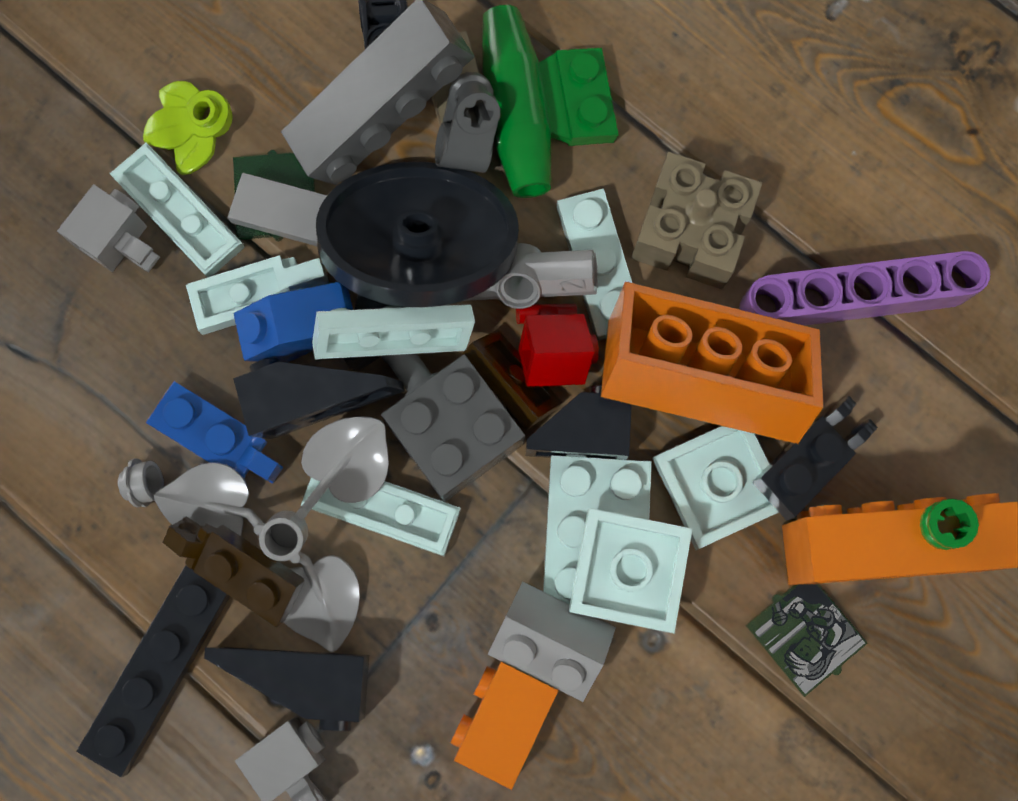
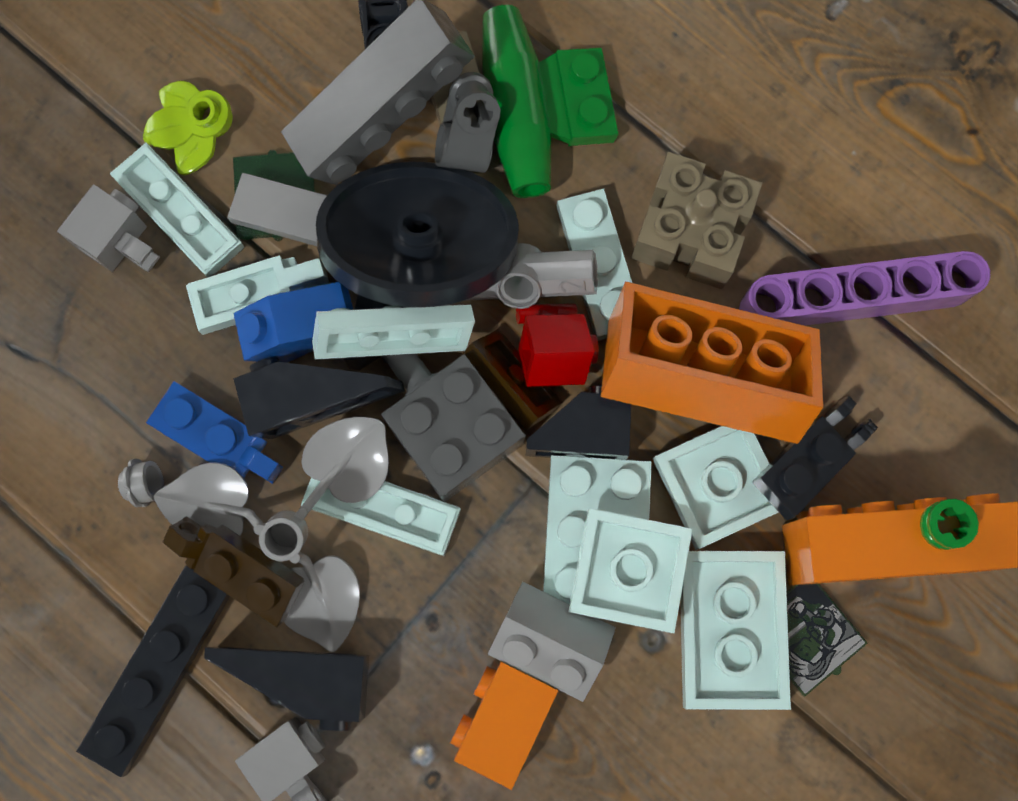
none -> light aqua plate [680,551,791,710]

